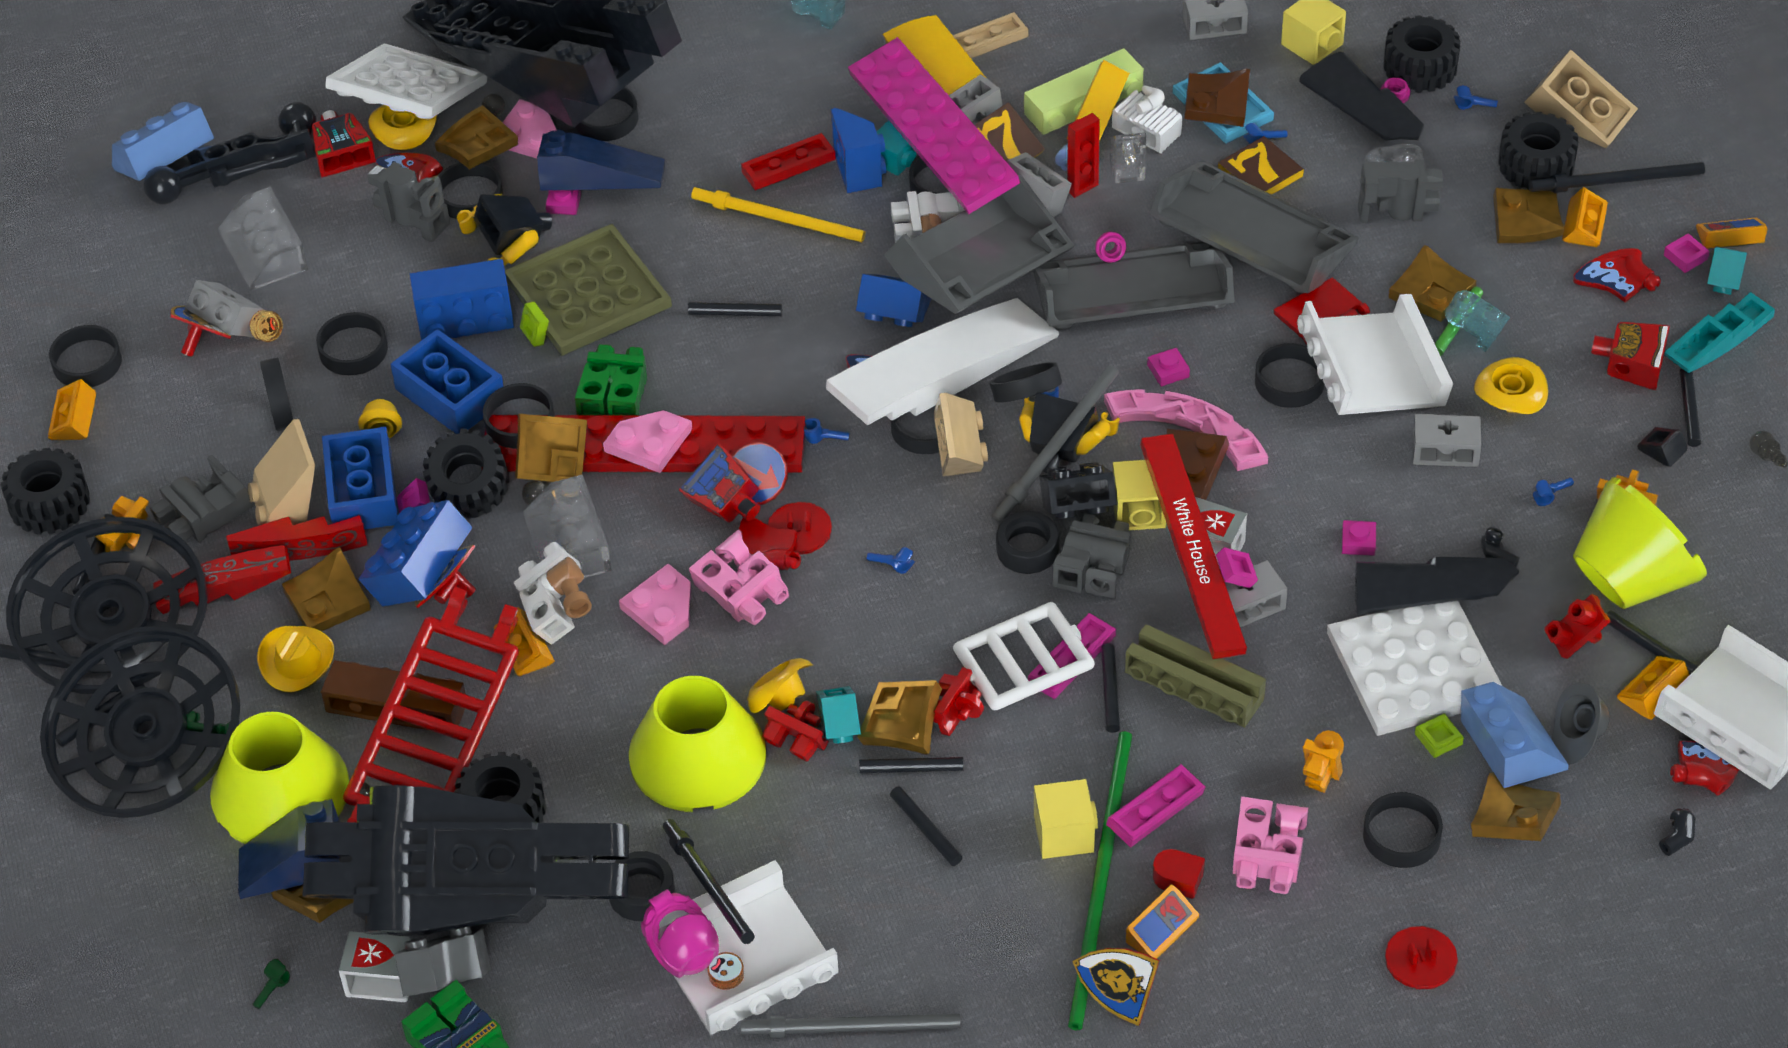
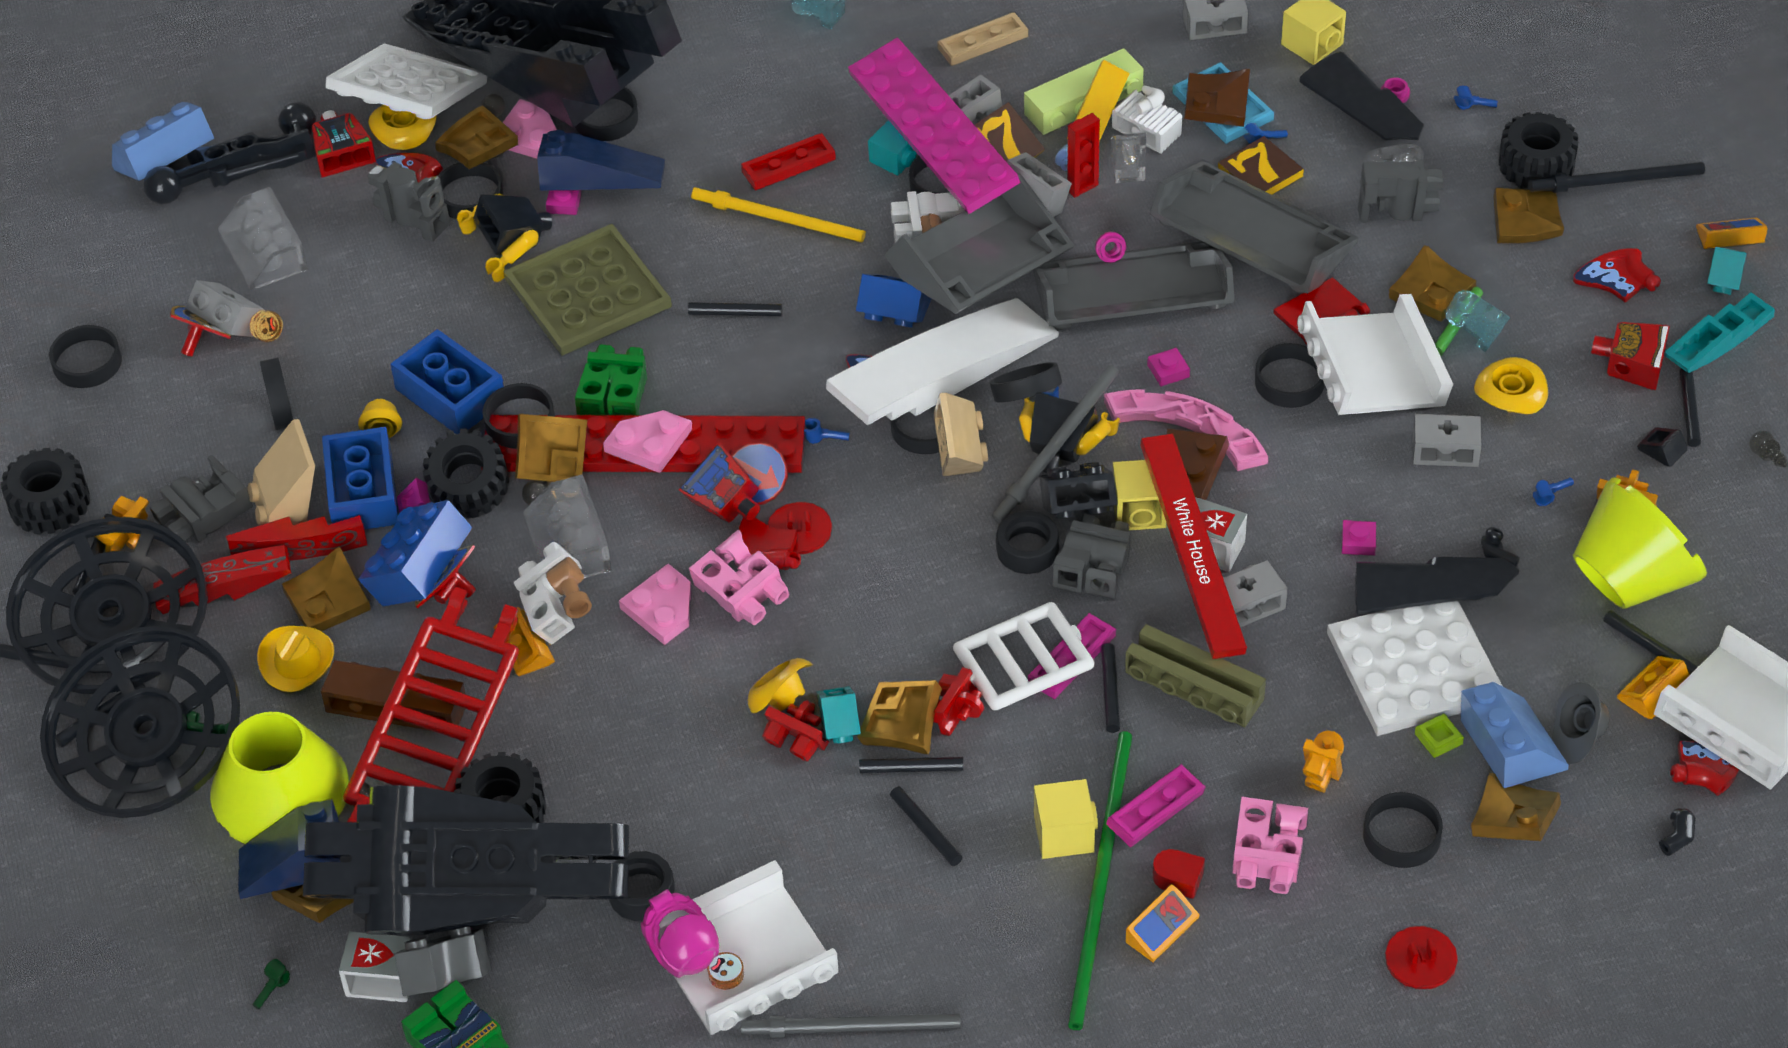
light orange slope [48,379,96,440] -> none
black tyre [316,312,388,375] -> none
blue brick [409,259,514,341] -> none
lime tile [520,302,549,347] -> none
neon yellow cone [629,676,766,812] -> none
black bar [663,819,755,944] -> none
blue slope [831,108,886,193] -> none
blue hand [867,547,915,574] -> none
yellow slope [883,15,986,95] -> none
shield [1072,948,1160,1026] -> none
dark pink plate [1216,547,1258,588] -> none
black tyre [1383,15,1461,92] -> none
tan slope [1524,50,1638,148] -> none
red hips [1544,594,1611,659] -> none
light orange slope [1562,187,1608,247] -> none
dark pink plate [1664,234,1710,273] -> none

